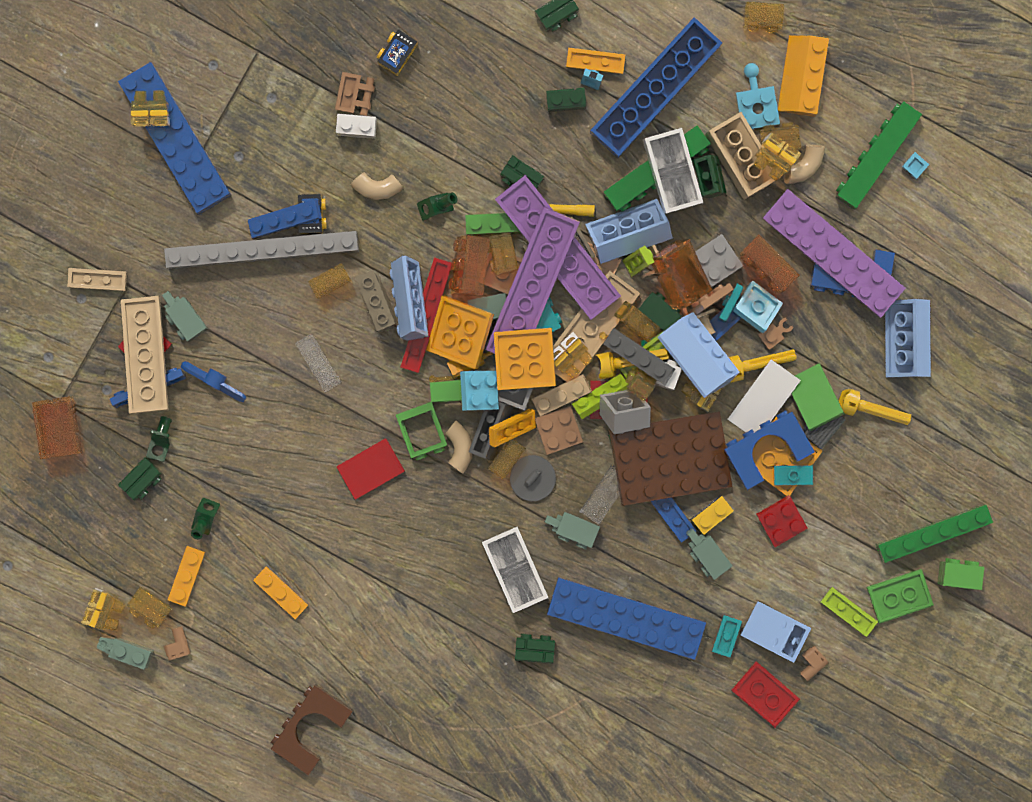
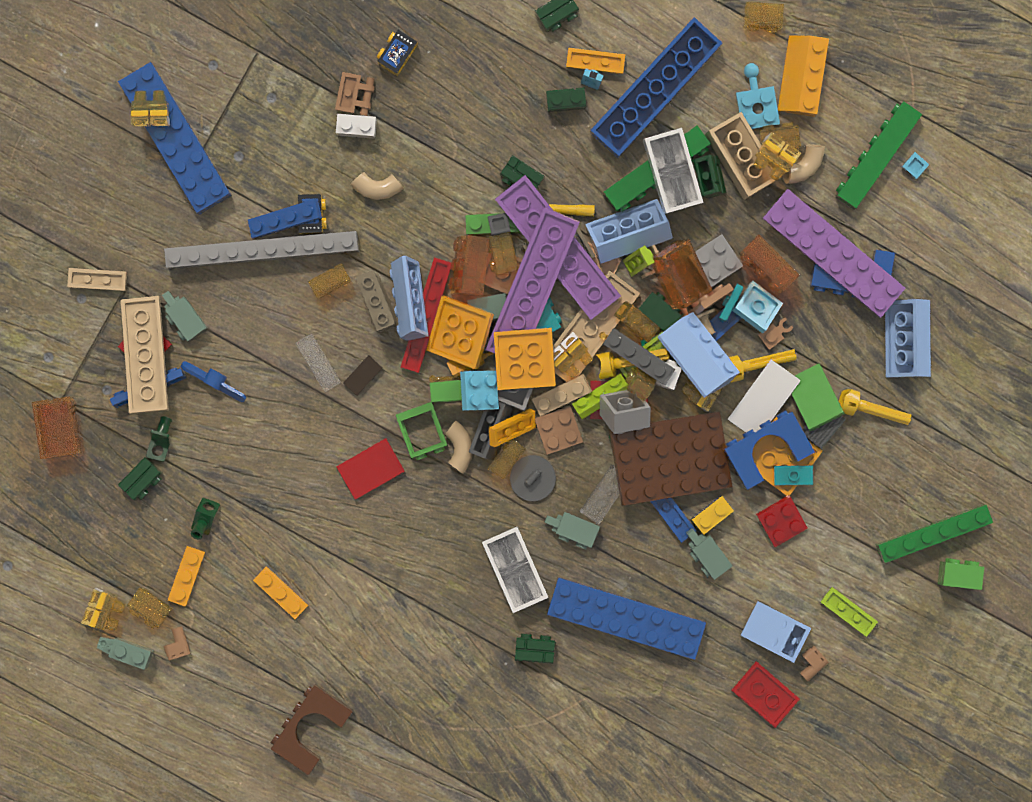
dark green bracket [417,192,458,221] -> none
teal plate [712,615,742,658] -> none
bright green tile [866,569,934,624] -> none
none -> dark brown tile [343,355,383,396]
none -> dark grey tile [488,213,511,236]

